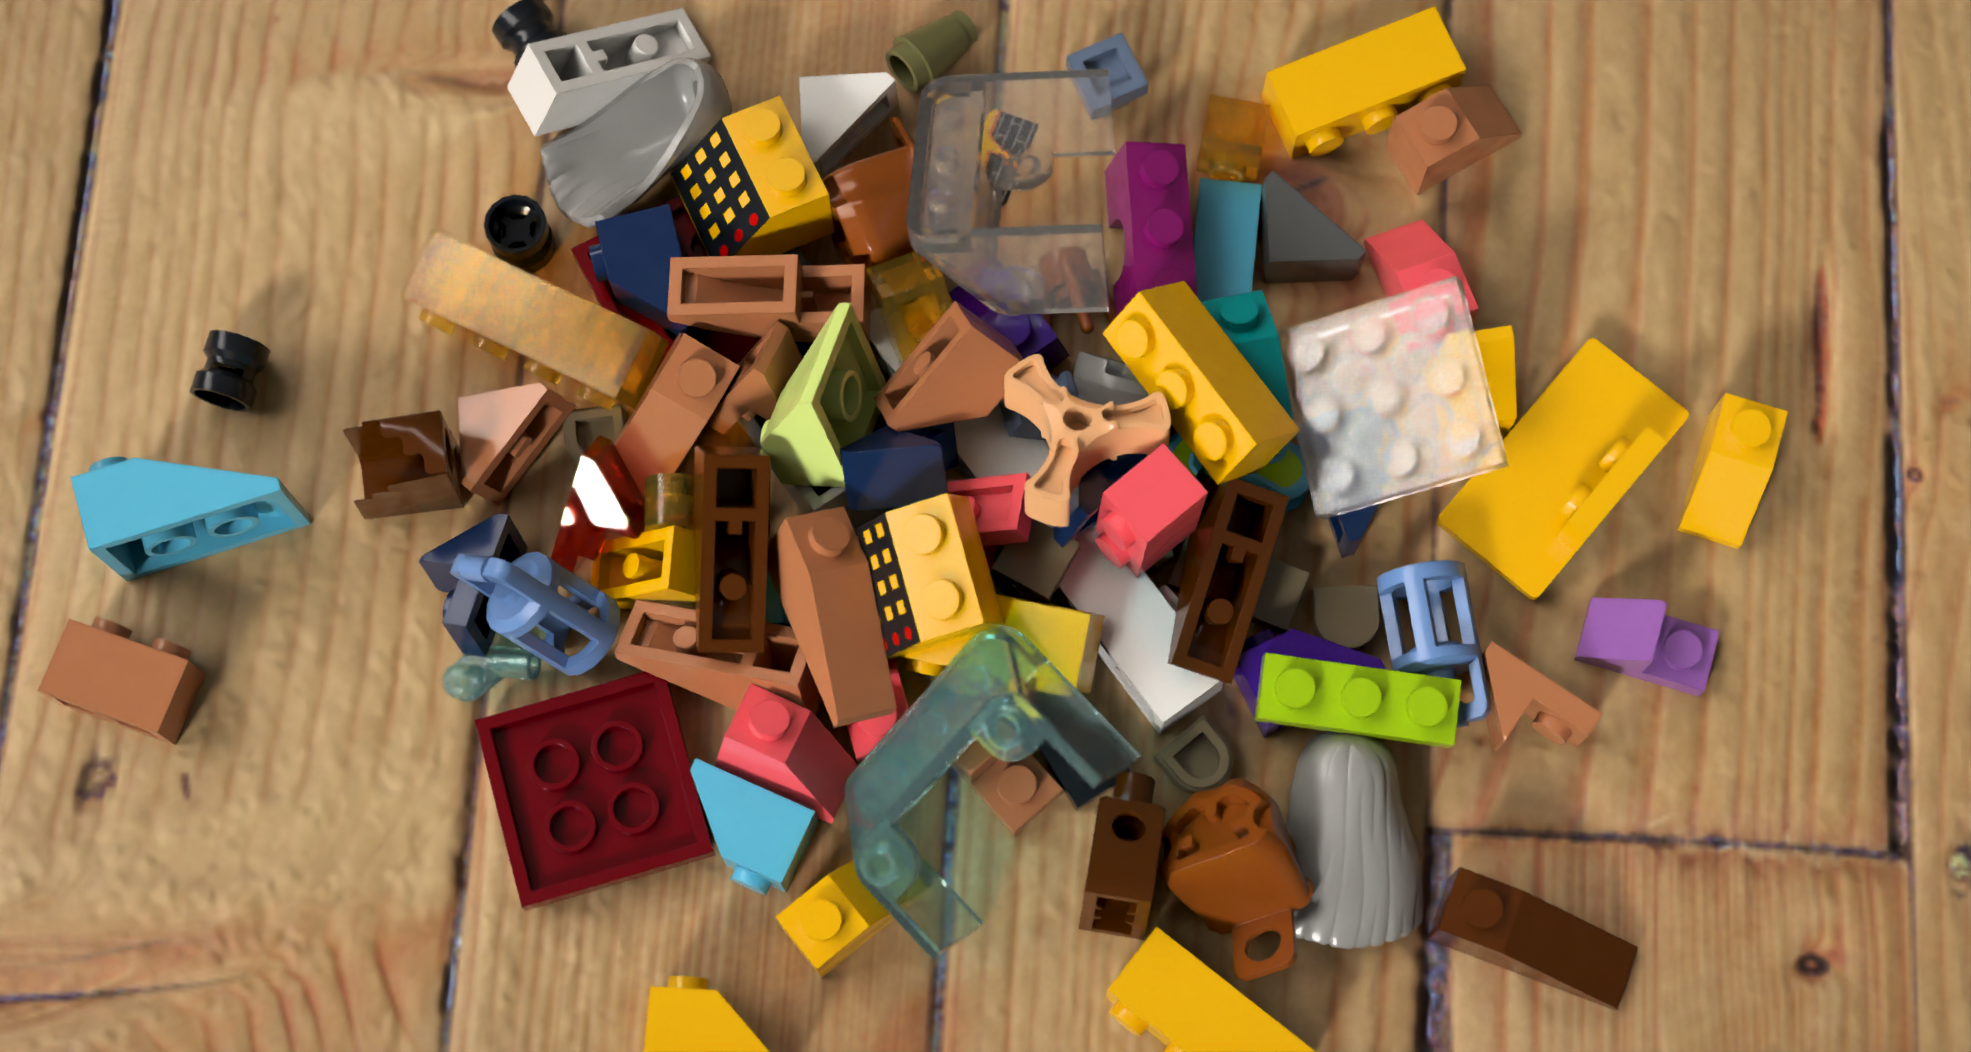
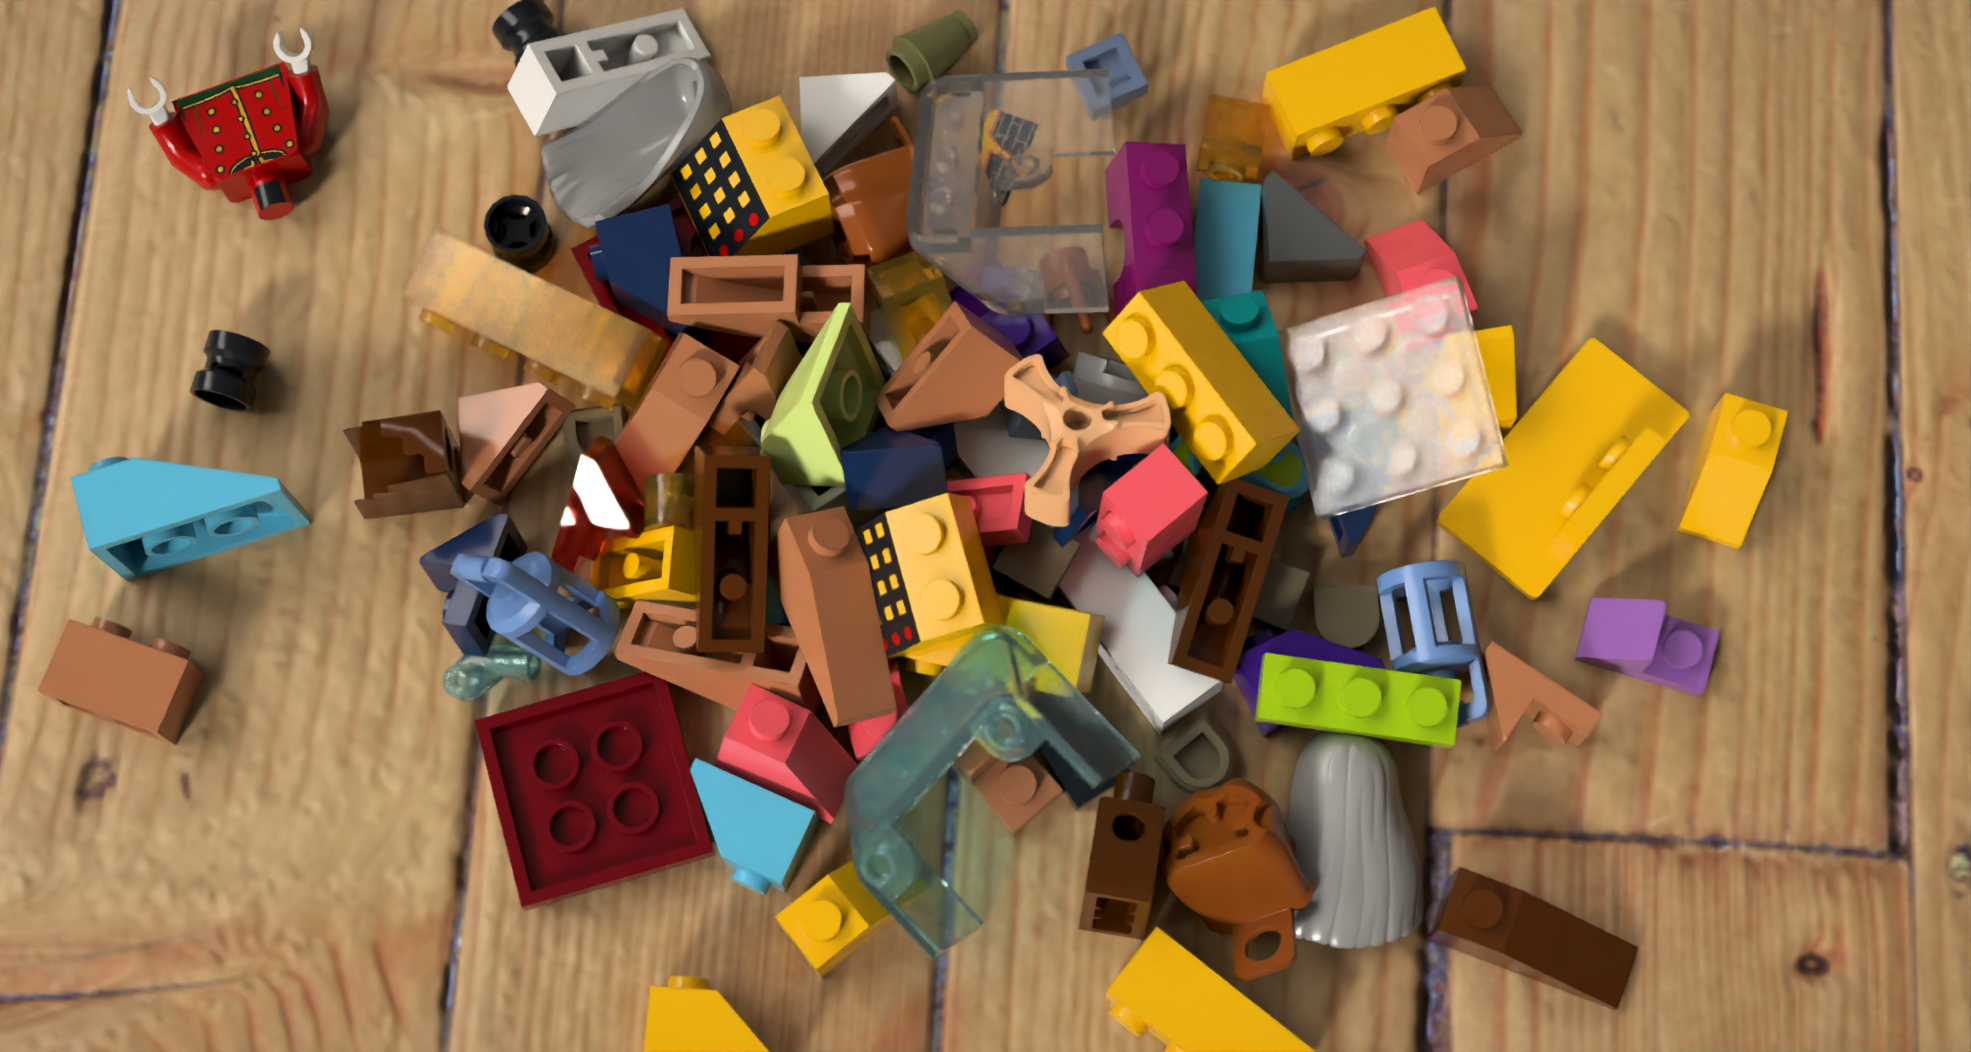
none -> red torso [127,26,330,220]

